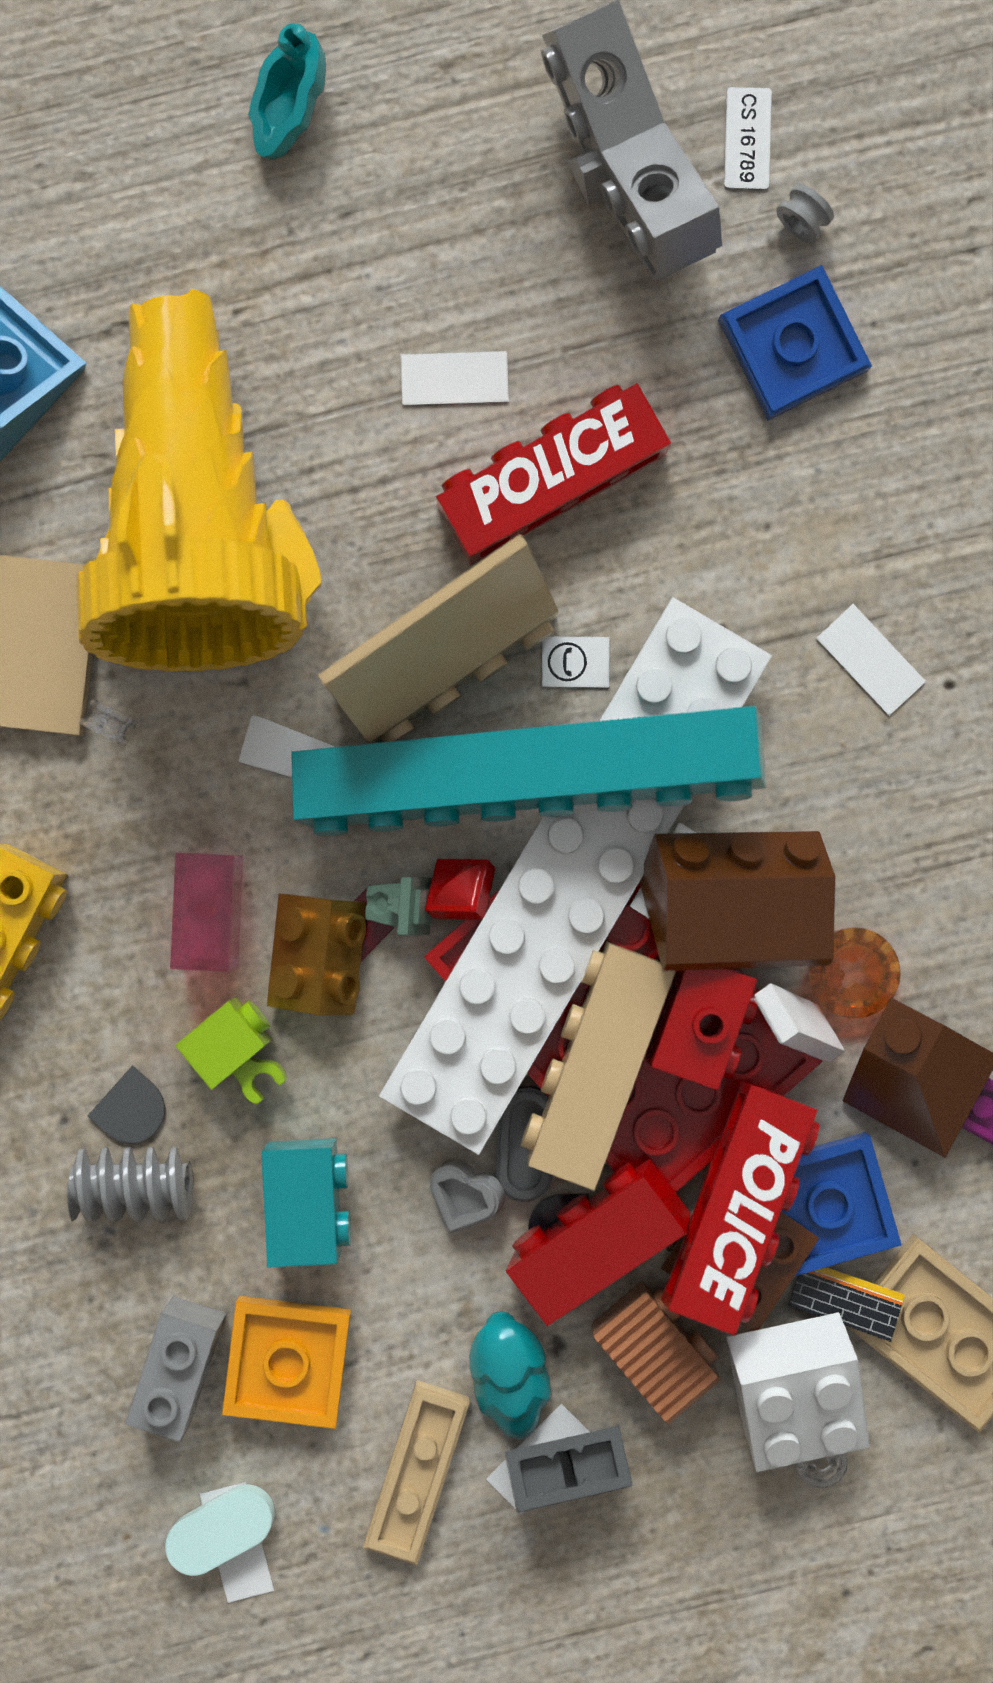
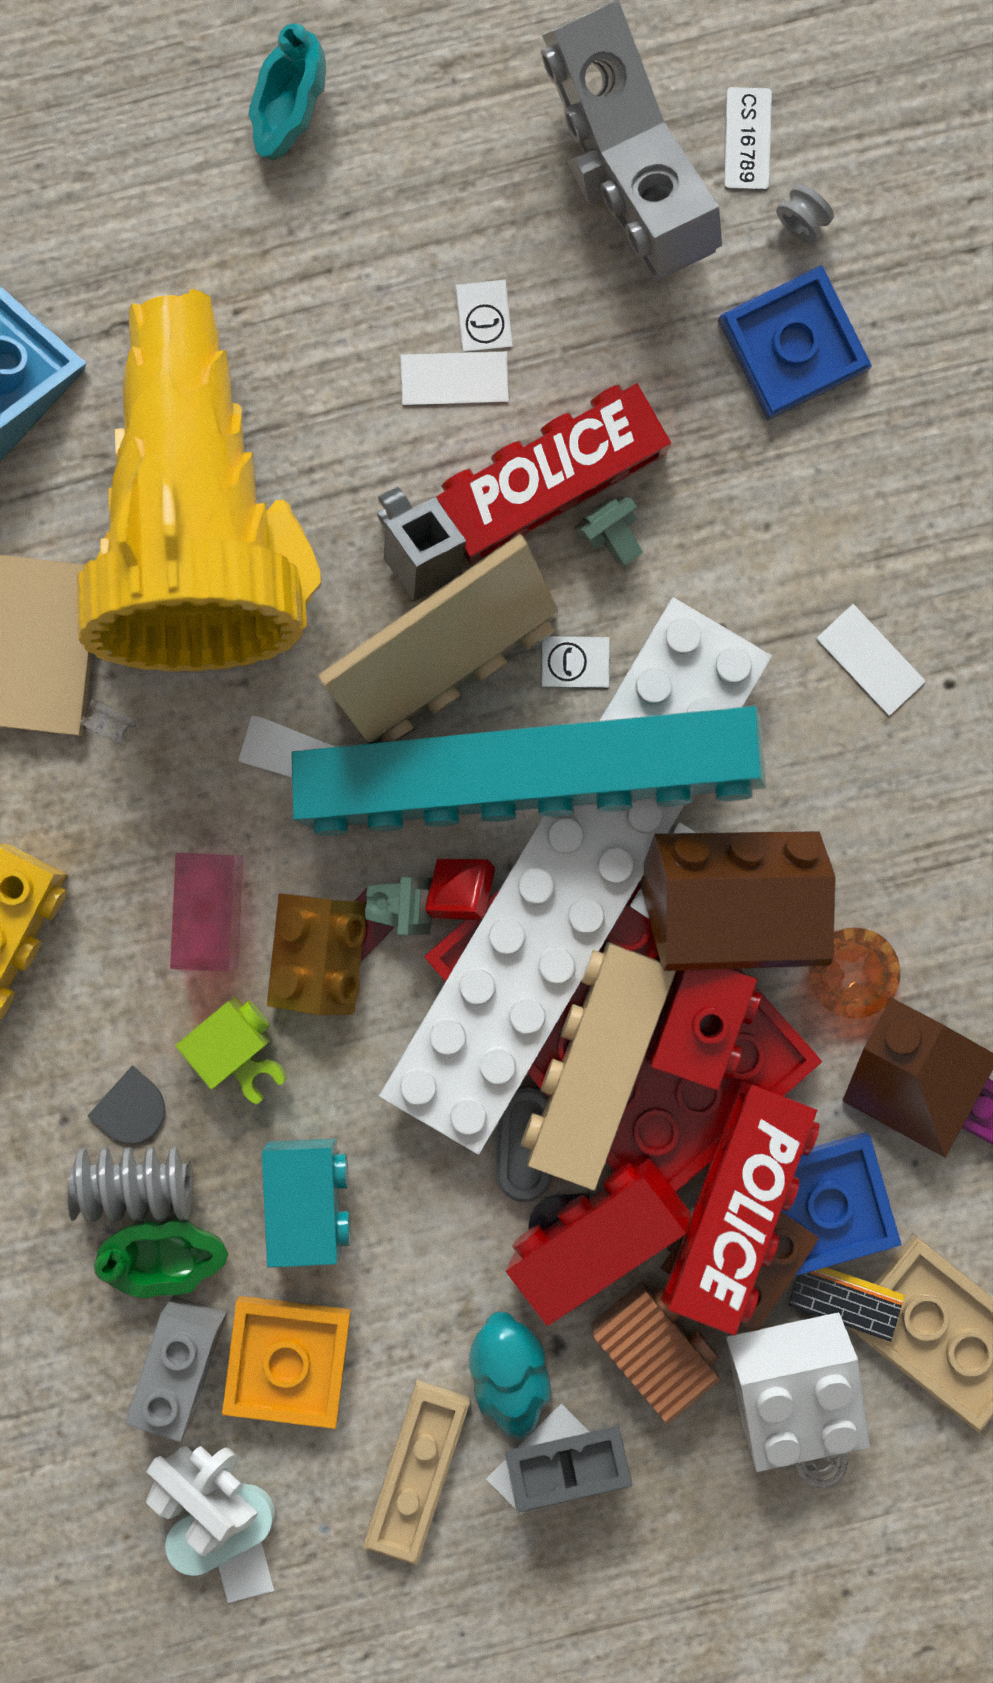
light grey tile [430,1160,505,1234] -> none
white tile [755,983,845,1062] -> none
none -> green arm [94,1220,228,1298]
none -> white hips [146,1445,258,1556]
none -> dark grey brick [377,487,466,601]
none -> white sticker [456,280,513,352]
none -> sand green brick [573,496,643,566]

